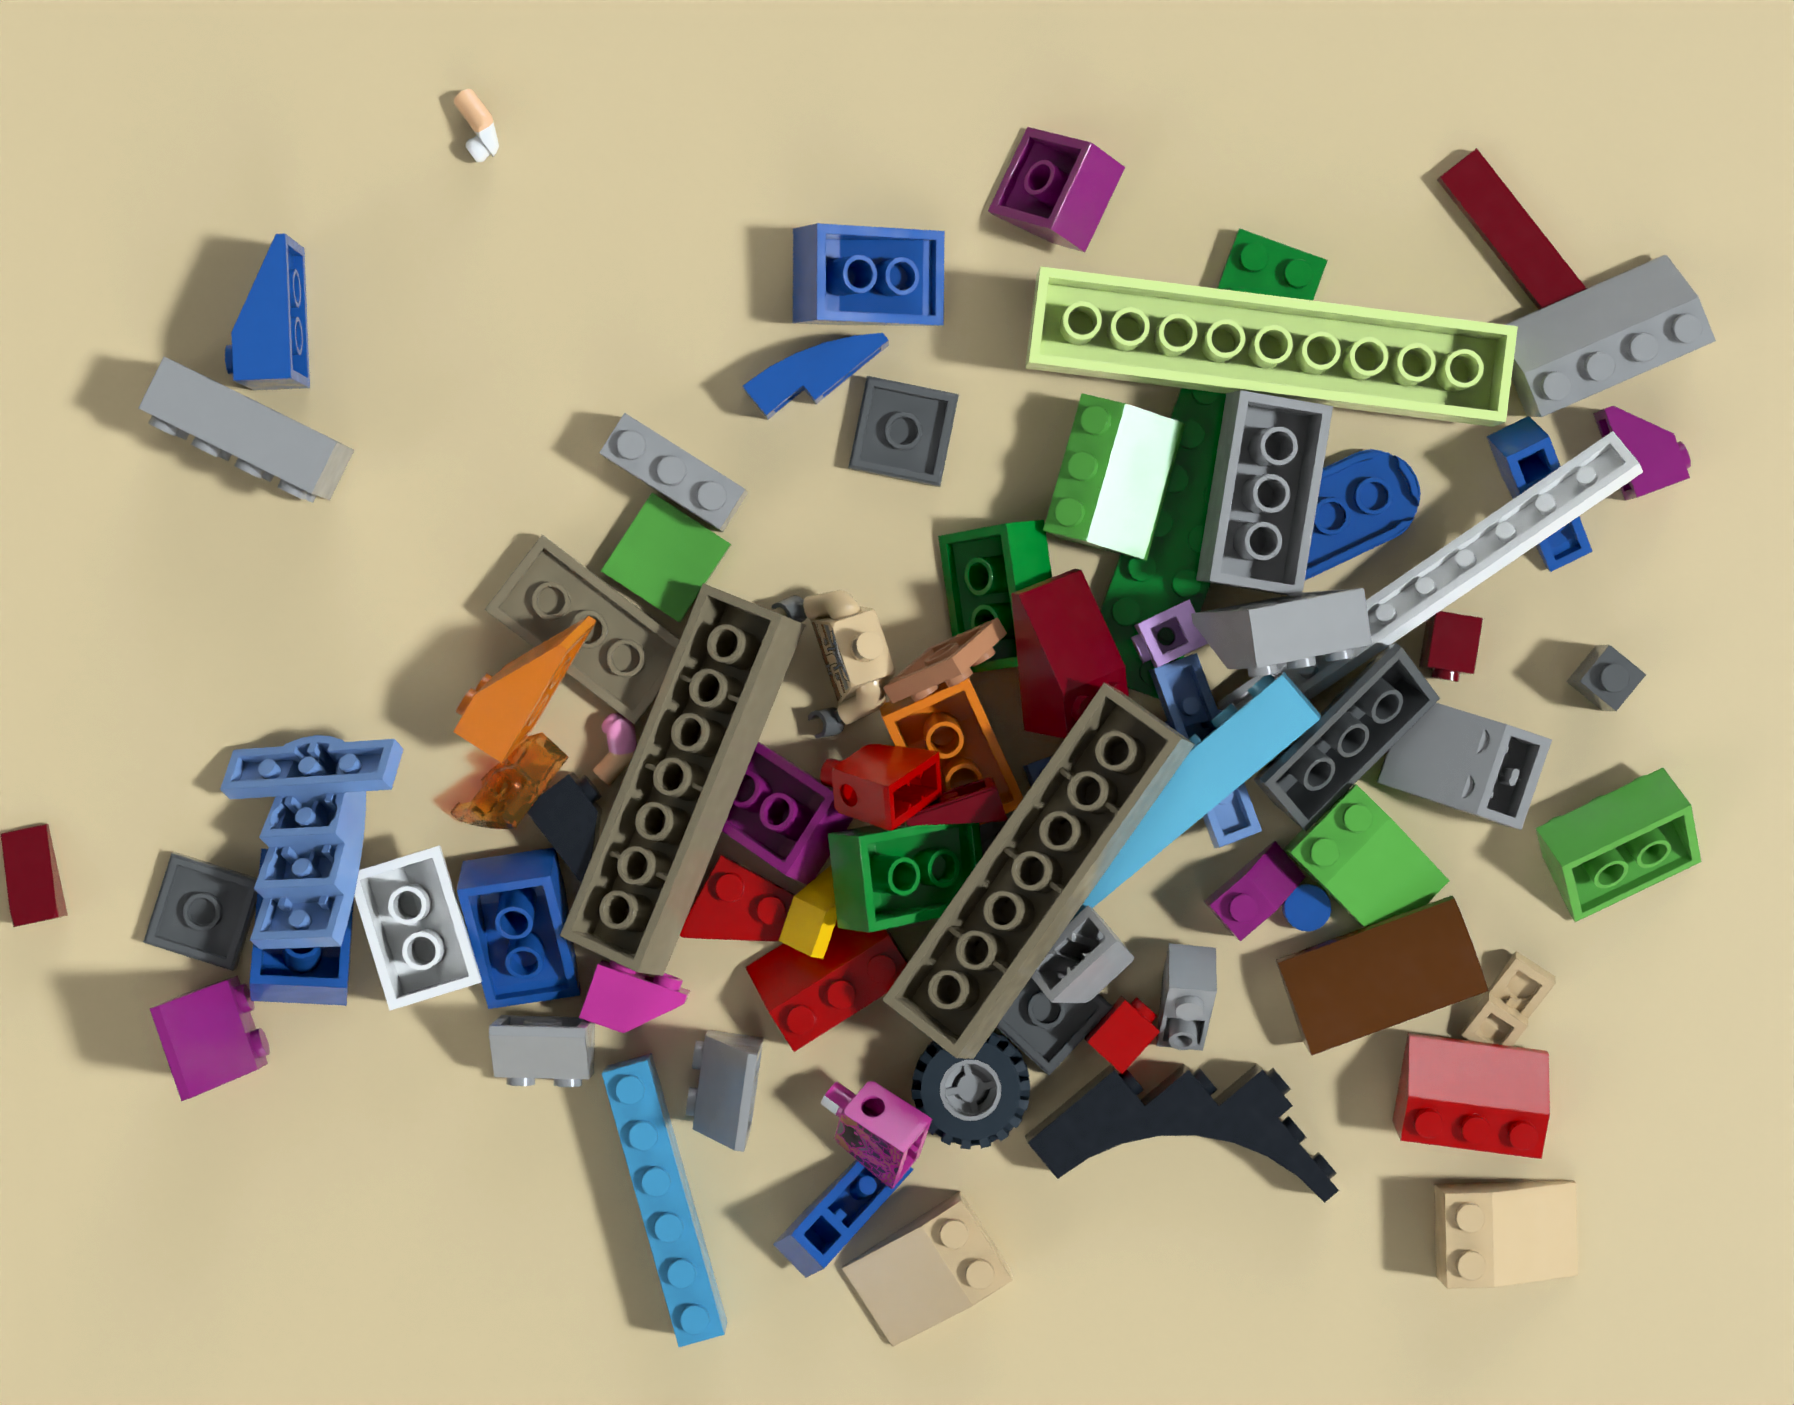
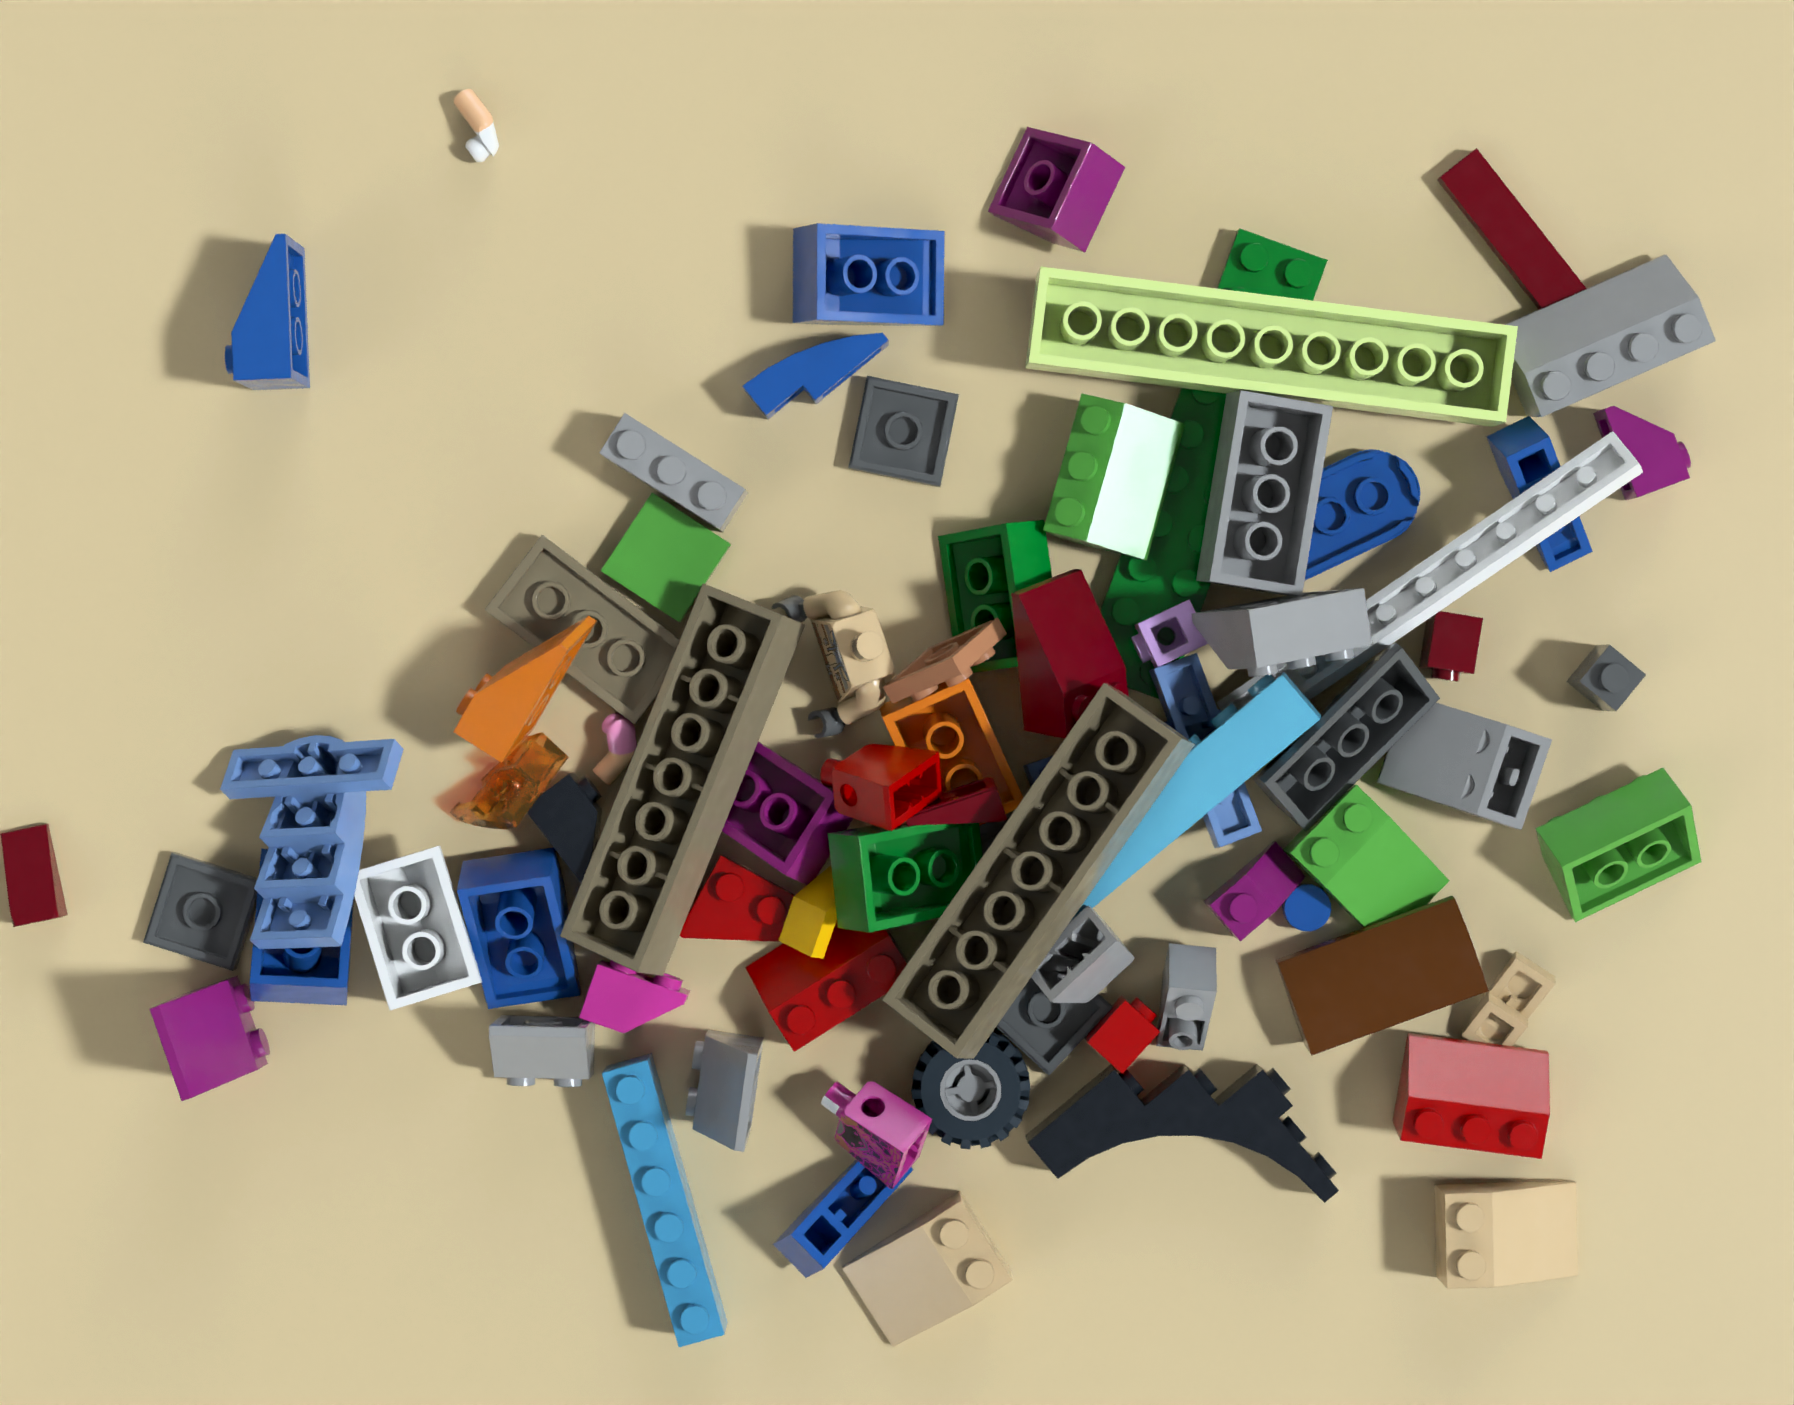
light grey brick [139,357,354,503] -> none

